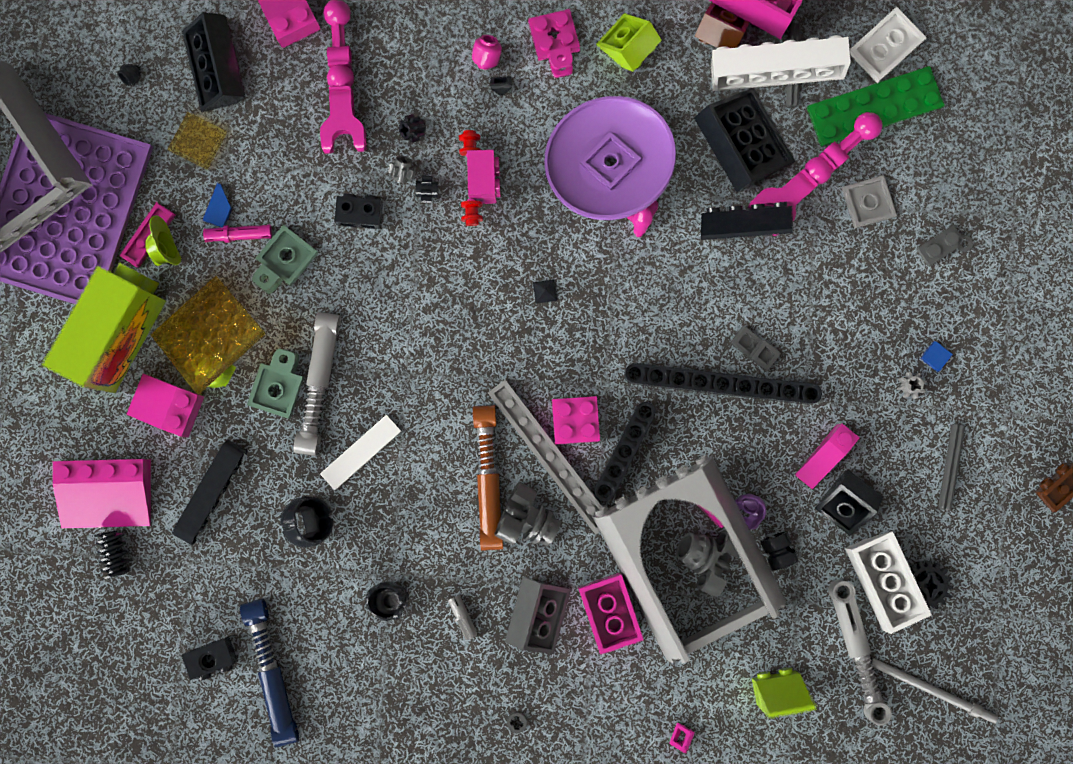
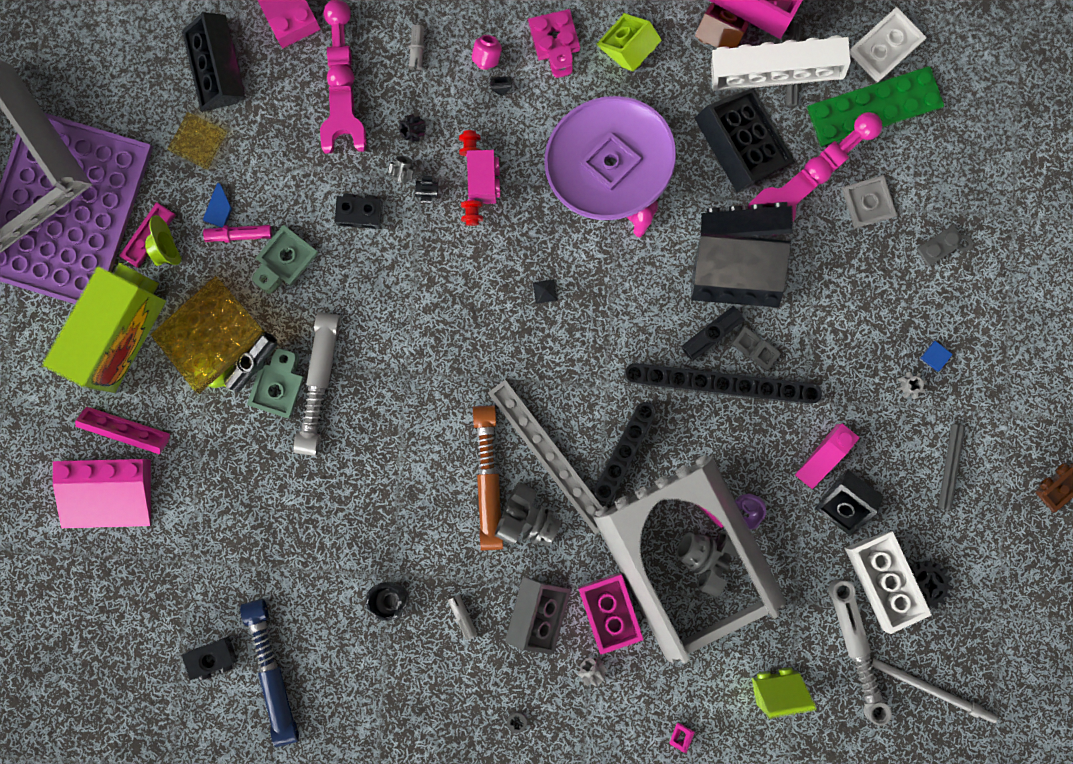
black piece [94,531,131,579] -> none
black plate [117,64,141,86] -> none
dark pink slope [126,374,205,438] -> none
black beam [172,439,248,545] -> none
black piece [280,496,334,548] -> none
white tile [320,415,401,490] -> none
dark pink brick [552,396,600,445] -> none
black wheel [760,531,799,571] -> none
none -> dark pink plate [75,407,170,454]
none -> black piece [223,331,279,393]
none -> light grey axle [408,25,425,70]
none -> light grey gear [578,657,608,686]
none -> black piece [681,306,745,361]
none -> black slope [691,233,791,308]

